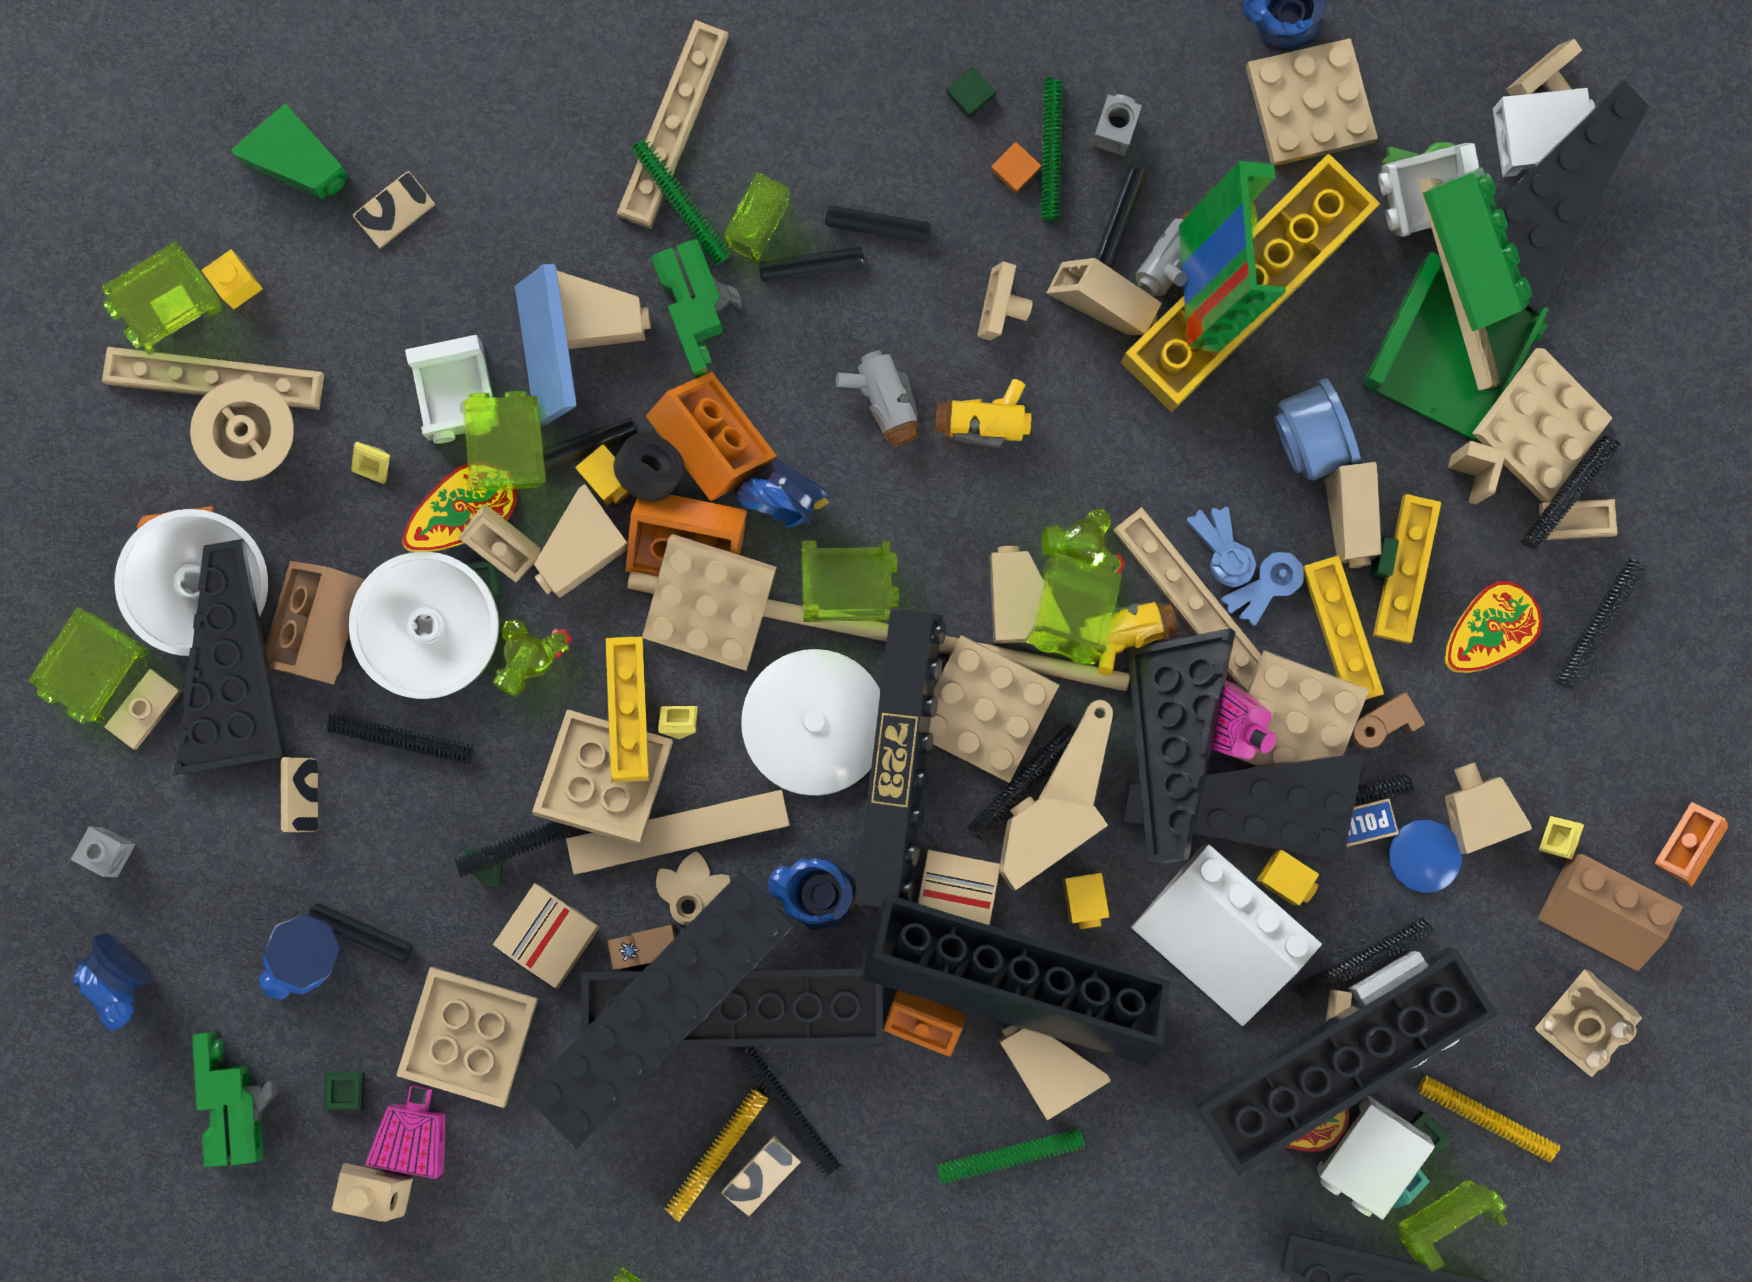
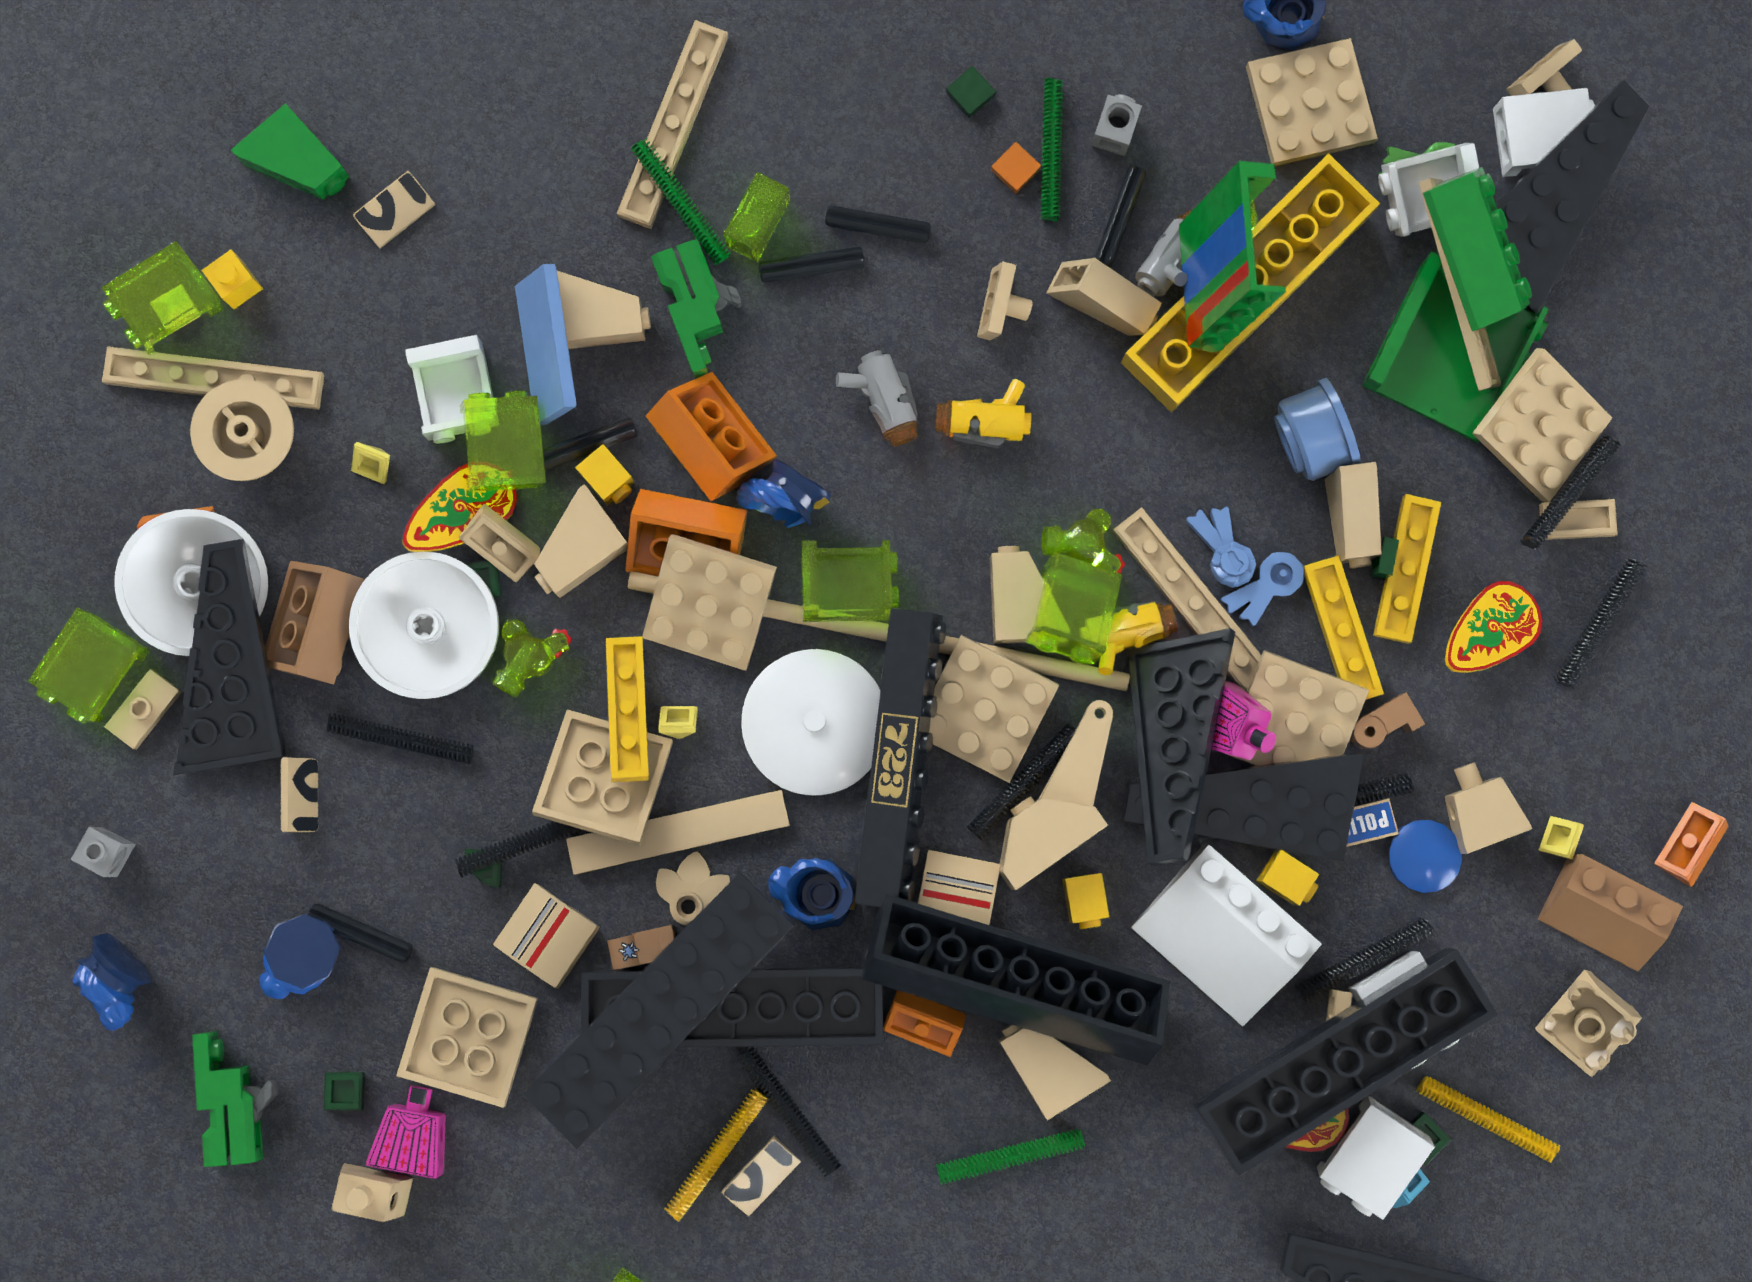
black tyre [613,433,684,501] -> none
clear neon green panel [1394,1180,1508,1272] -> none
tan panel [1448,441,1506,505] -> none

